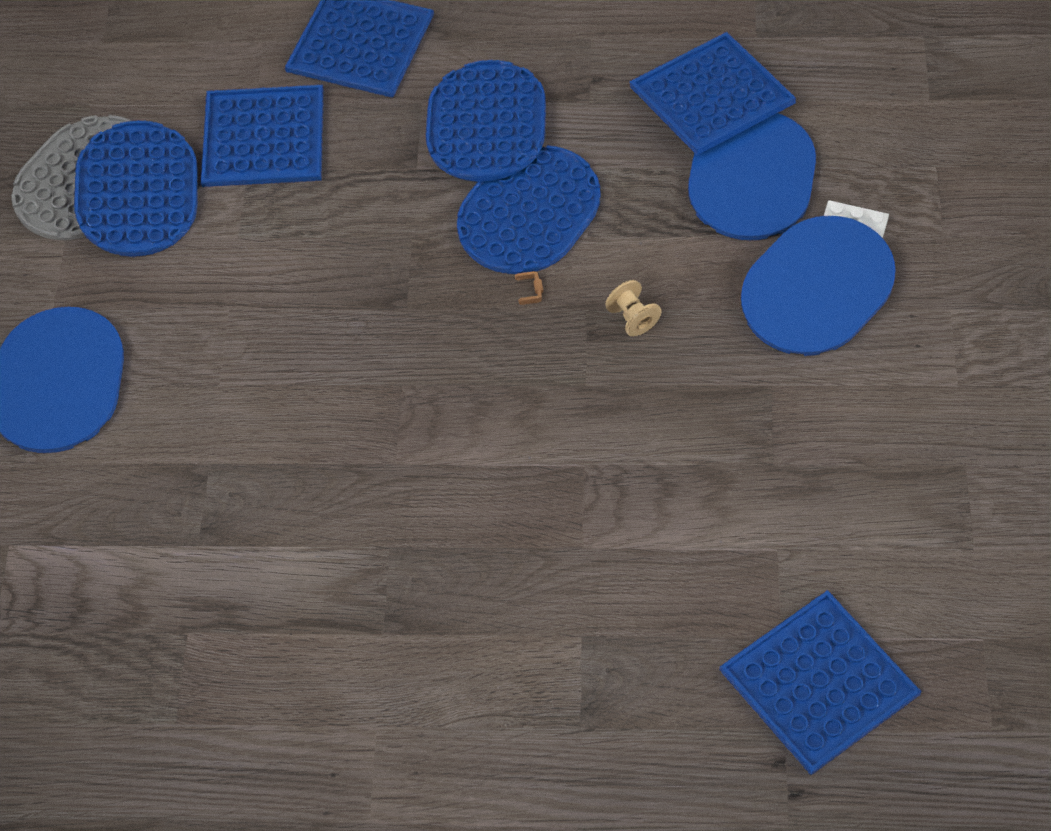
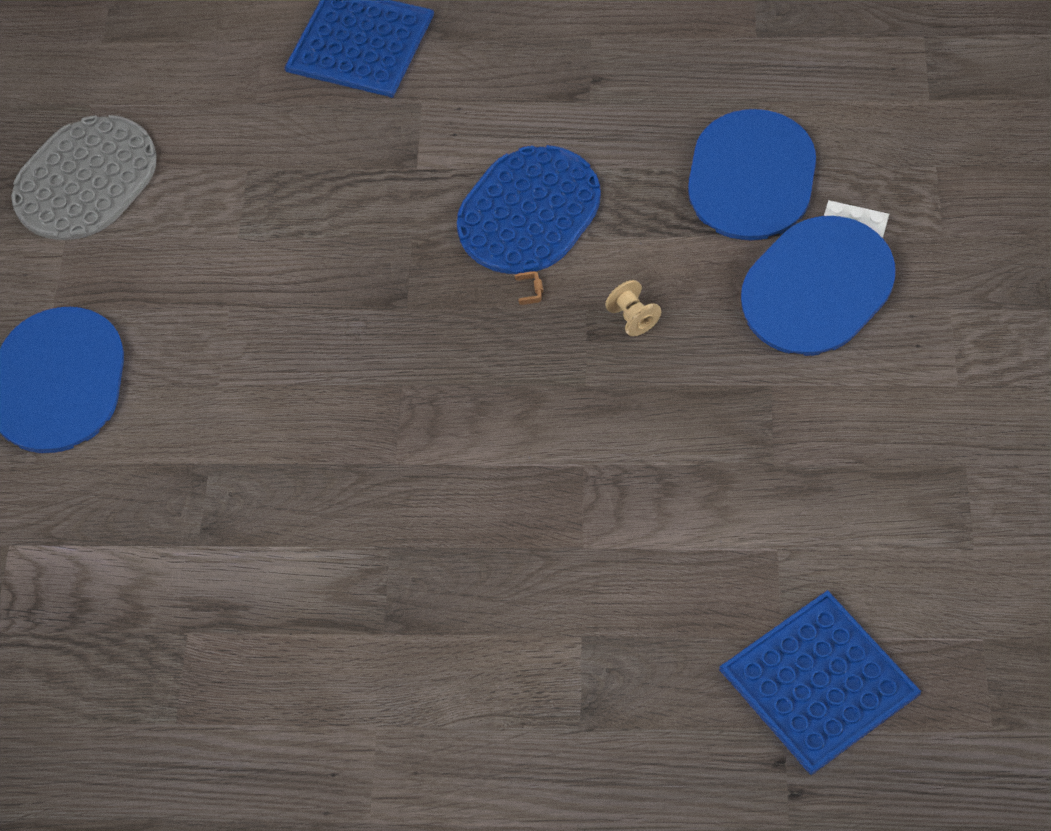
blue tile [74,120,198,256] -> none
blue tile [201,85,324,187] -> none
blue tile [426,60,546,181] -> none
blue plate [630,32,796,155] -> none

